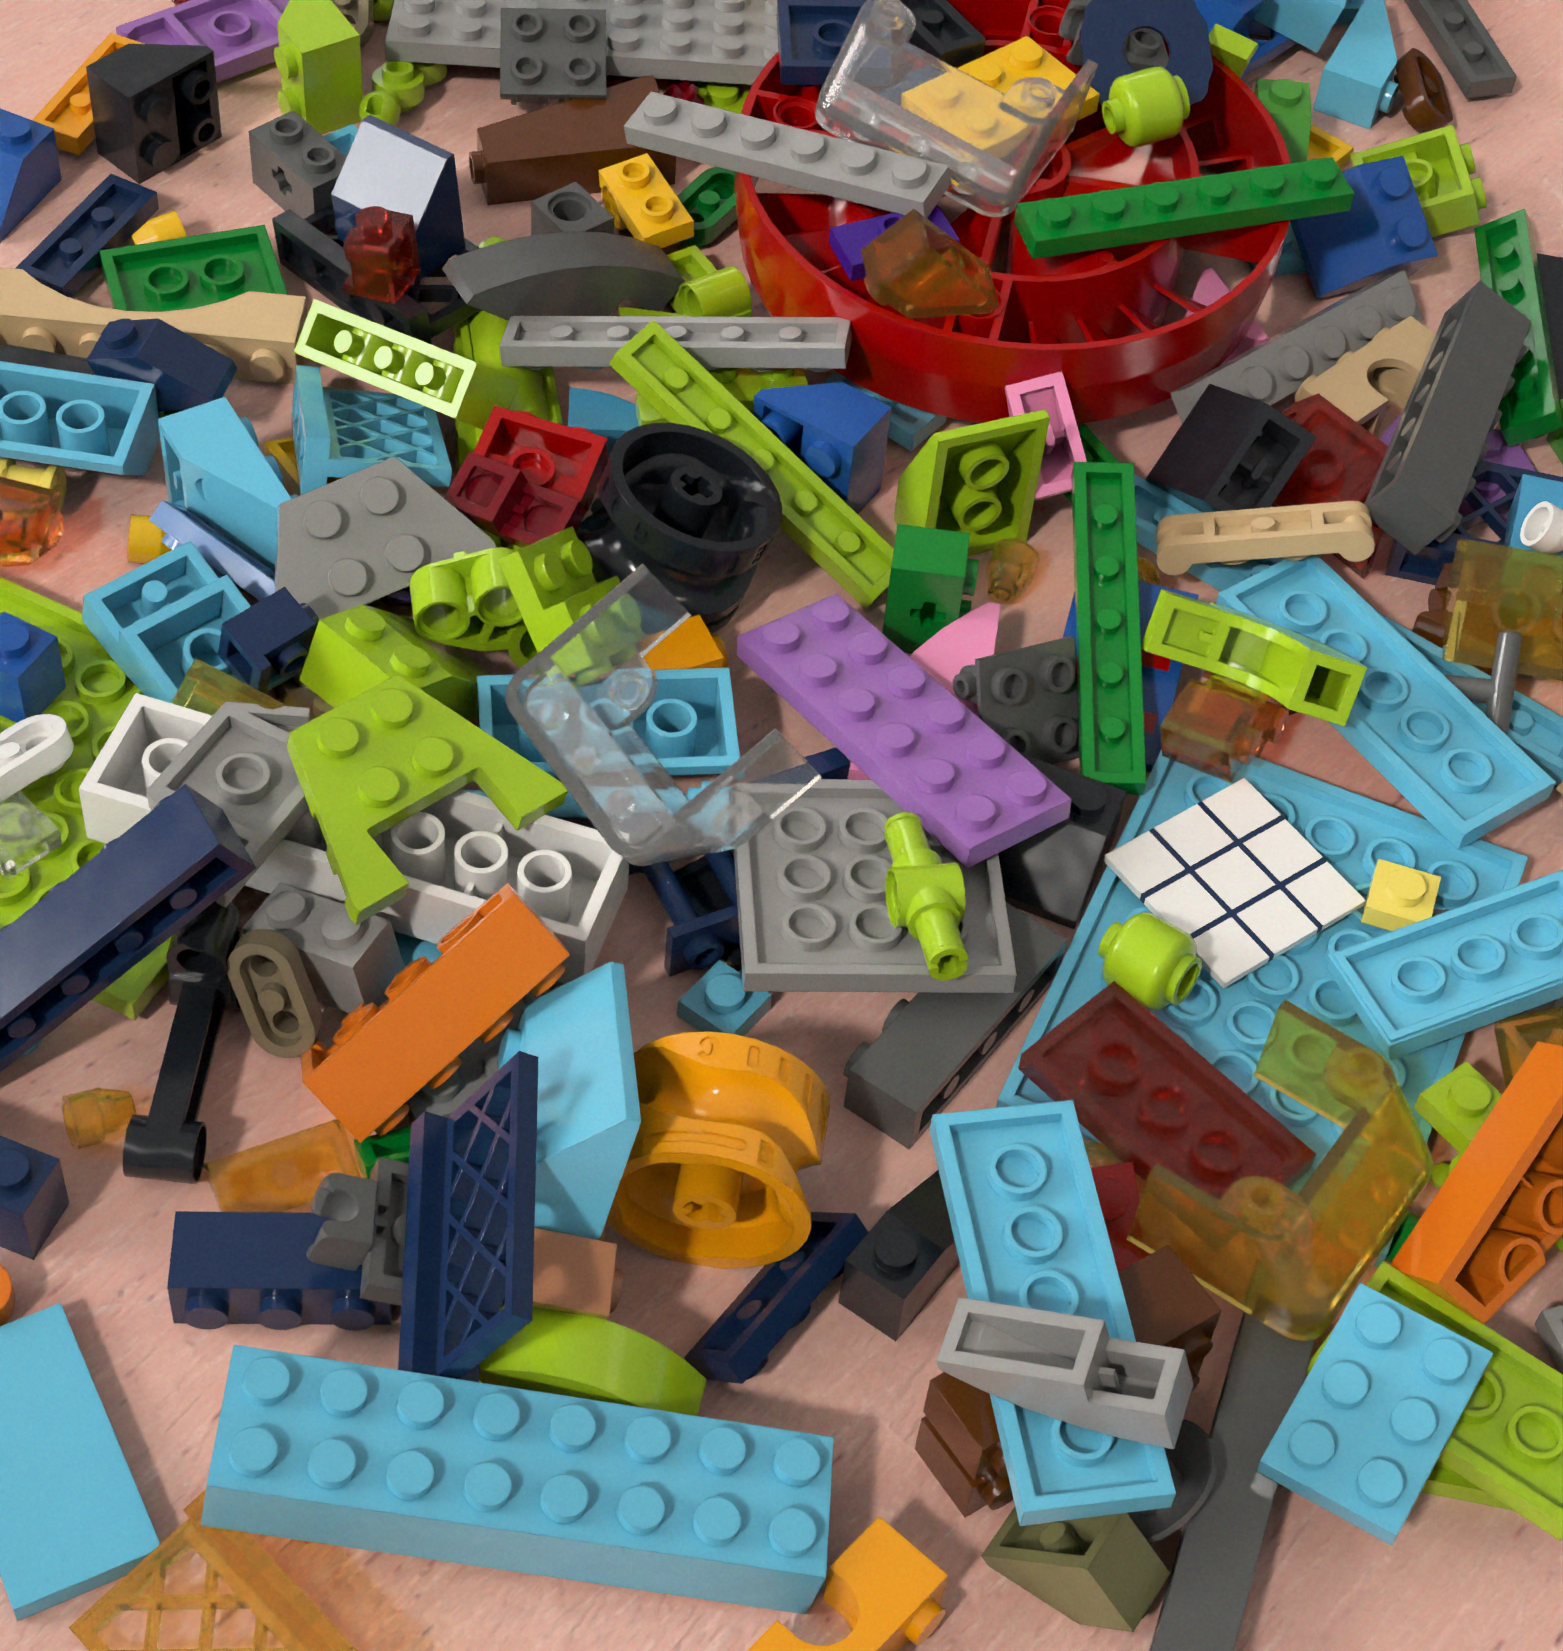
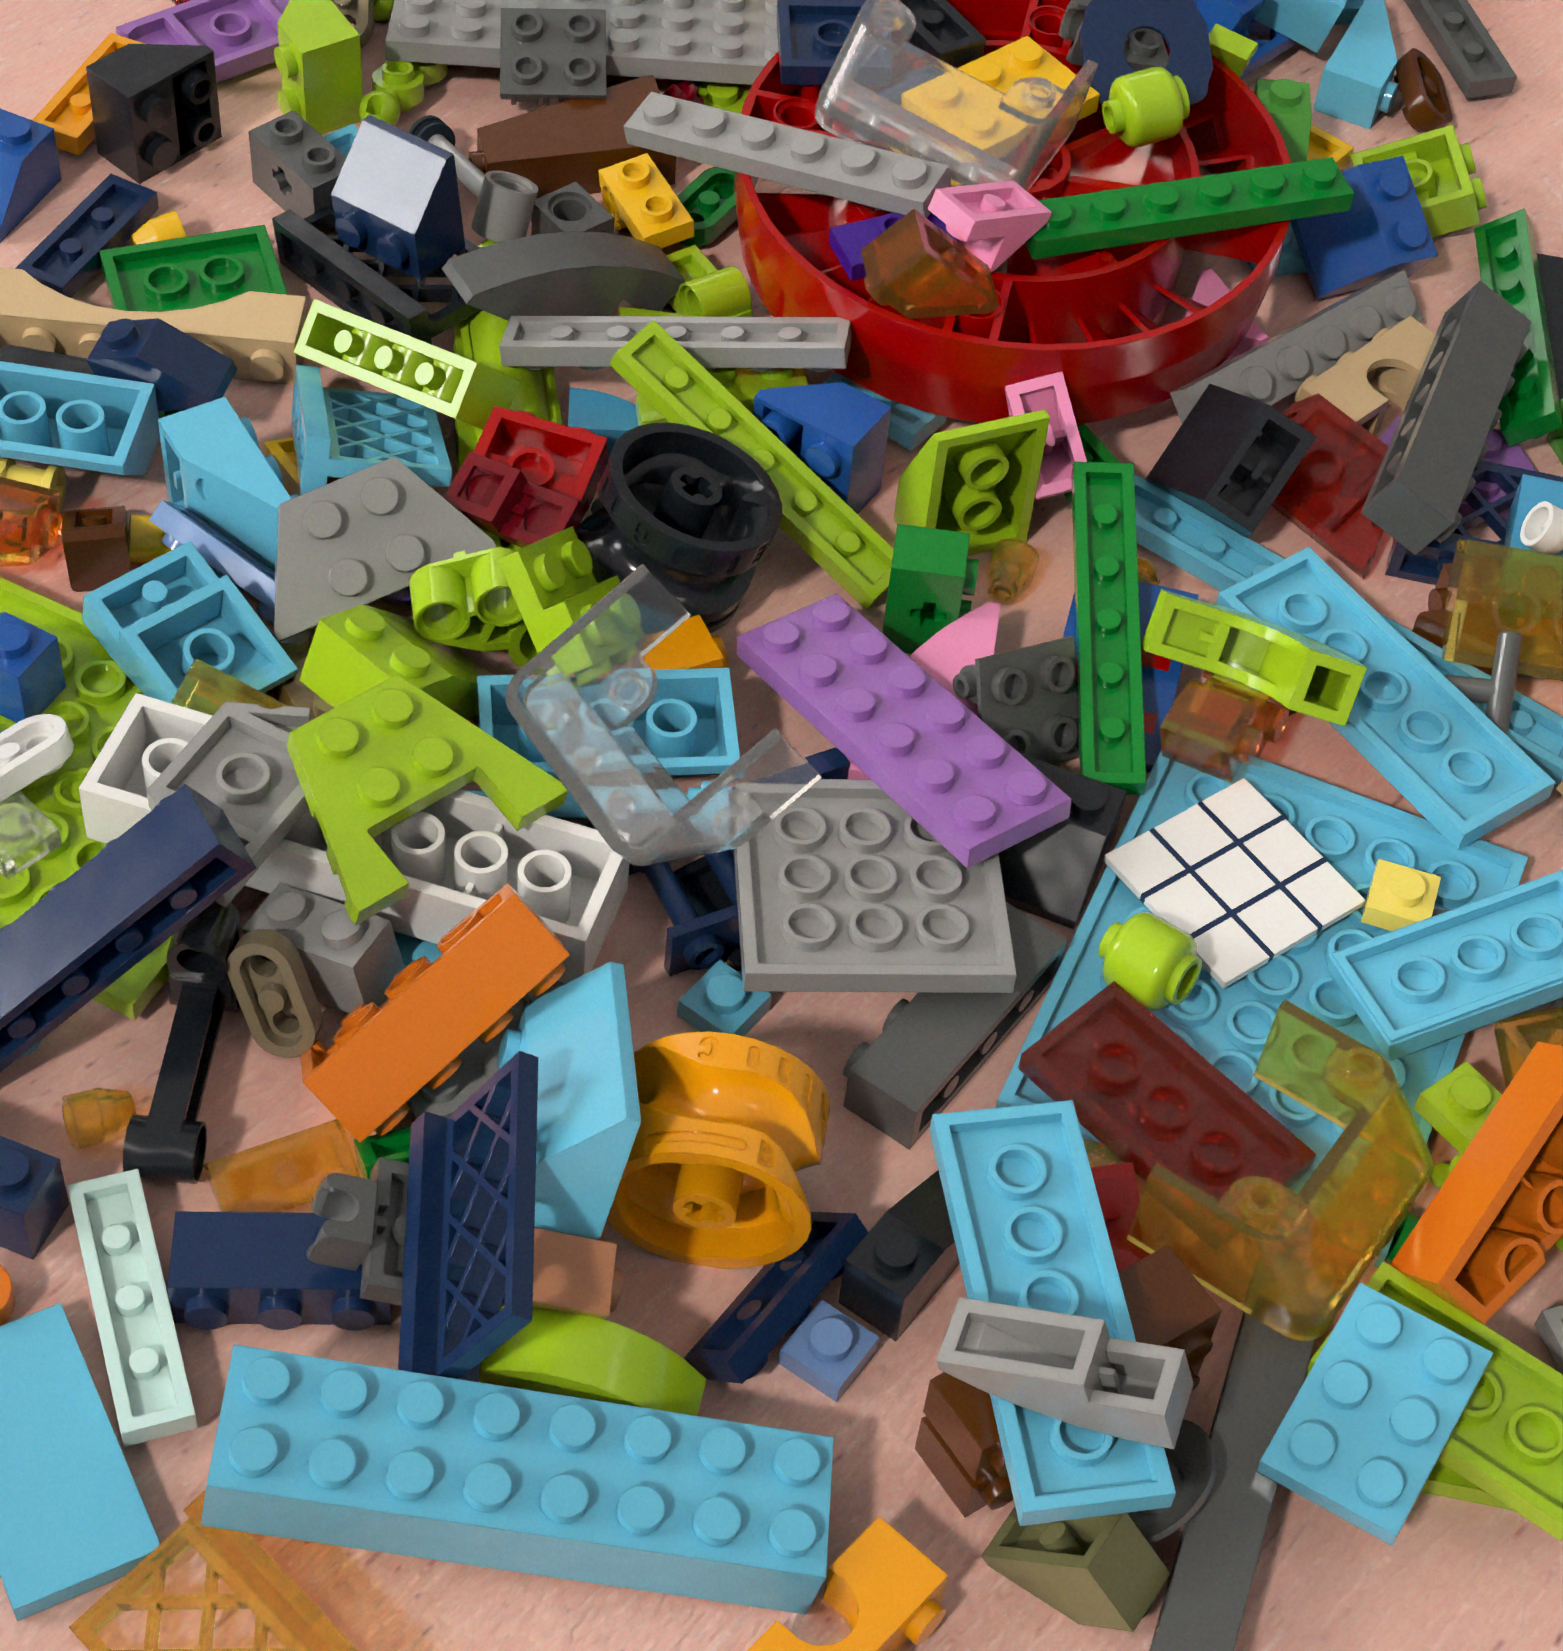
dark blue brick [218,587,319,701] -> none
clear red brick [343,206,420,304] -> none
lime pin [883,812,969,981] -> none
tan plate [1156,501,1375,576] -> none
none -> reddish brown slope [61,506,131,592]
none -> light aqua plate [67,1168,198,1447]
none -> light grey piece [409,115,539,243]
none -> medium blue plate [778,1299,880,1402]
none -> bright pink slope [928,180,1052,274]

